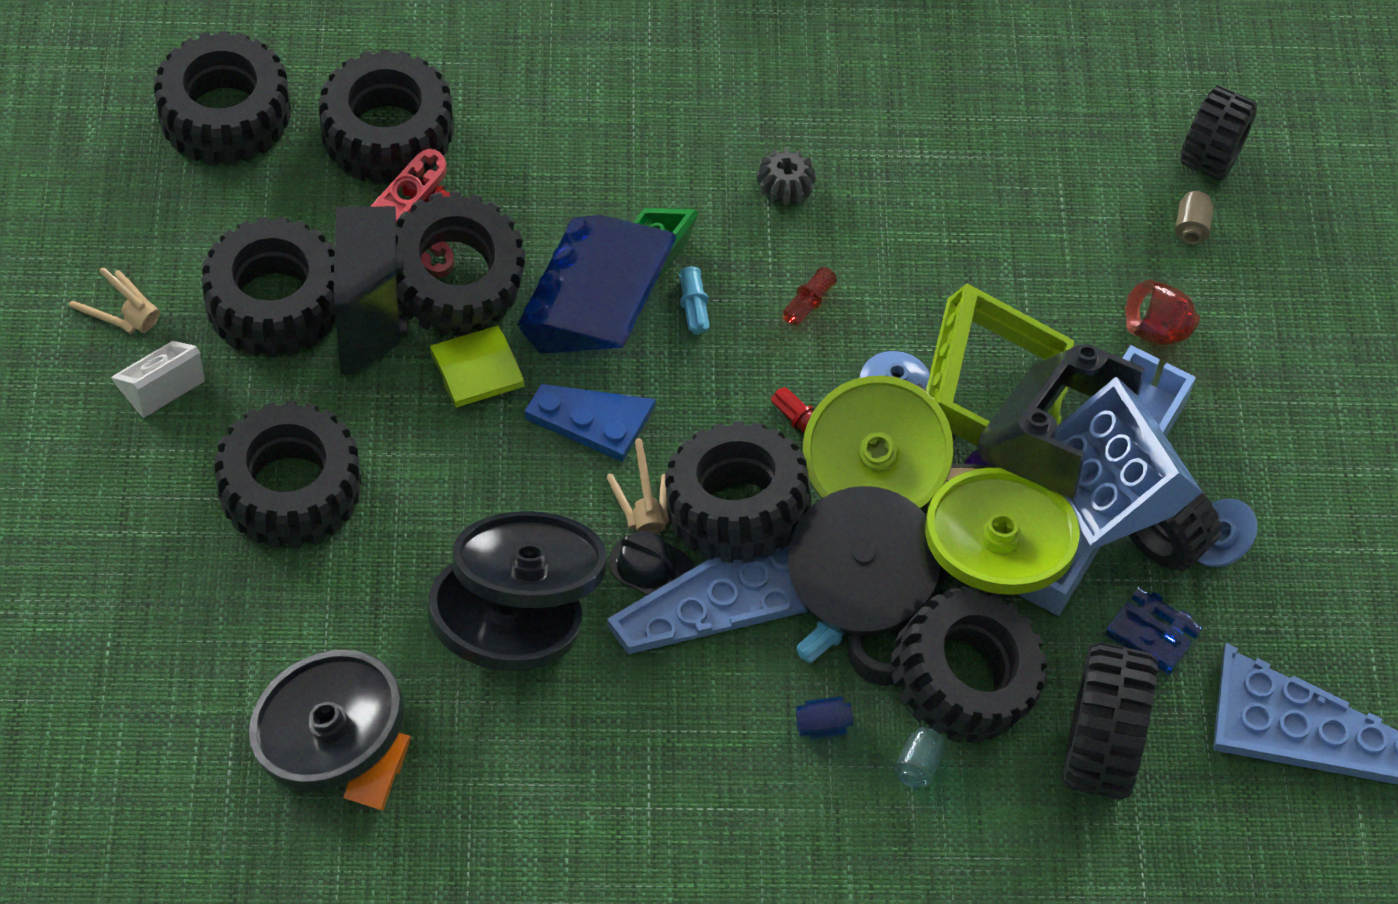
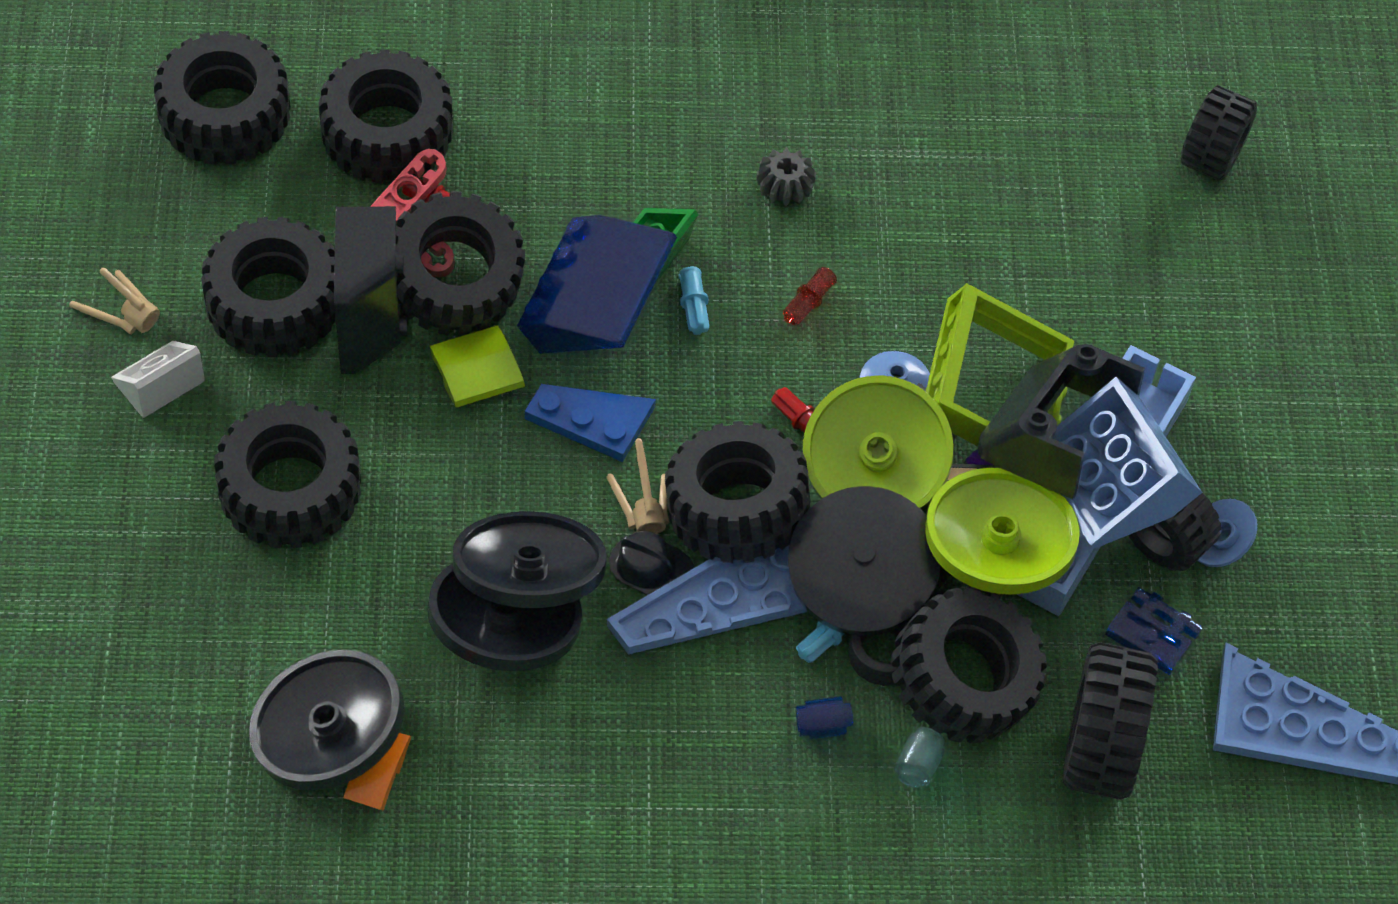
clear red piece [1125,279,1200,345] -> none
dark tan brick [1175,191,1214,244] -> none

